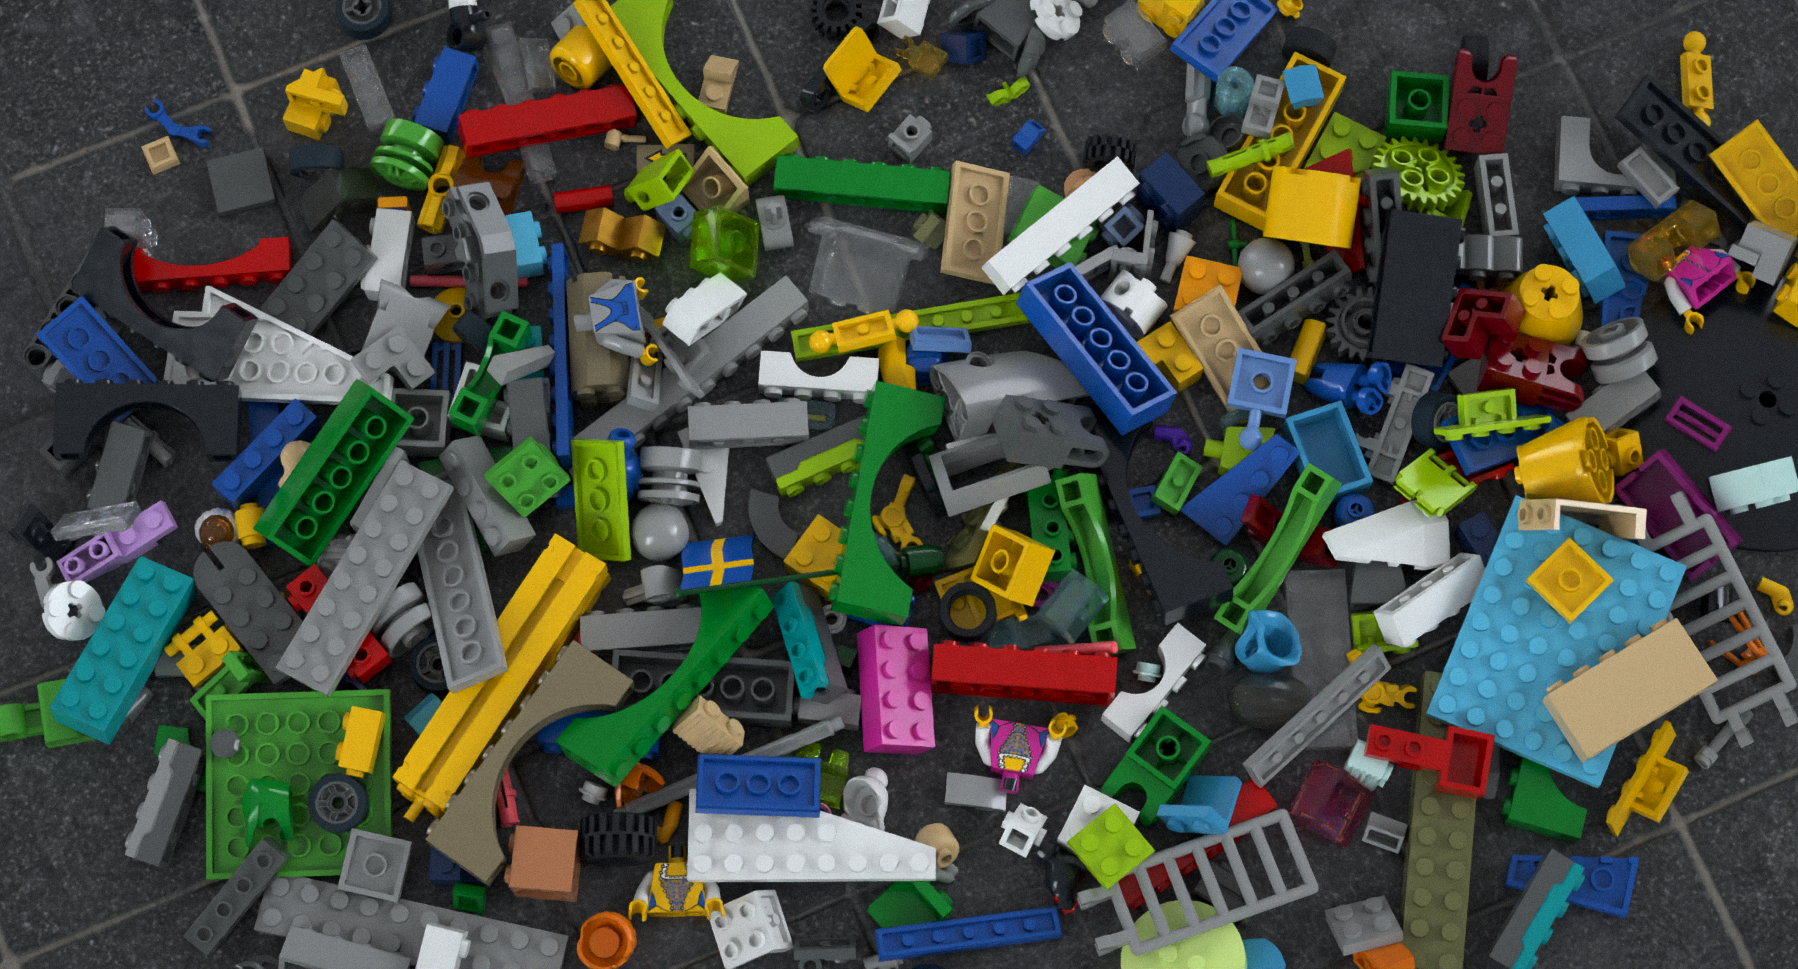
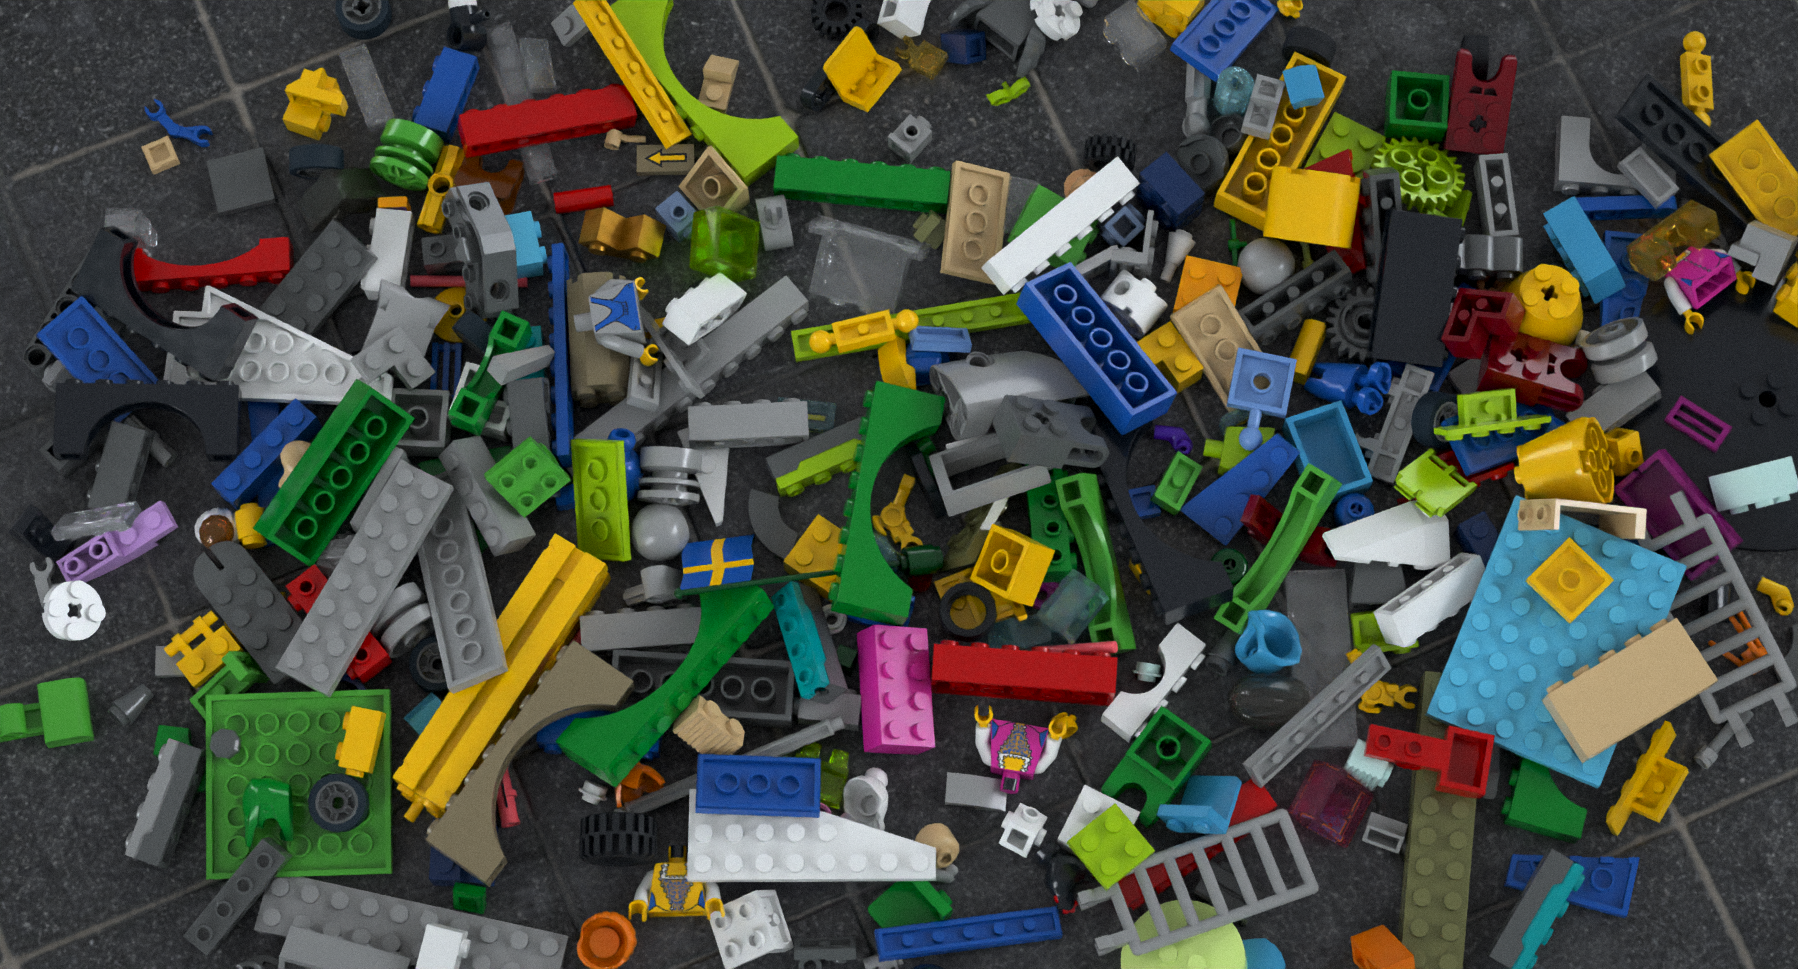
teal brick [50,556,198,745] -> none
light grey plate [337,828,414,903] -> none
nougat brick [505,825,582,902] -> none
yellow head [549,25,612,90] -> none
lime torso [624,148,695,211] -> none
light orange arm [657,801,683,844] -> none
white arch [758,351,879,404] -> none
blue piece [1011,119,1047,156] -> none
lime pin [1206,131,1295,179] -> none
light grey plate [1325,895,1404,956] -> none

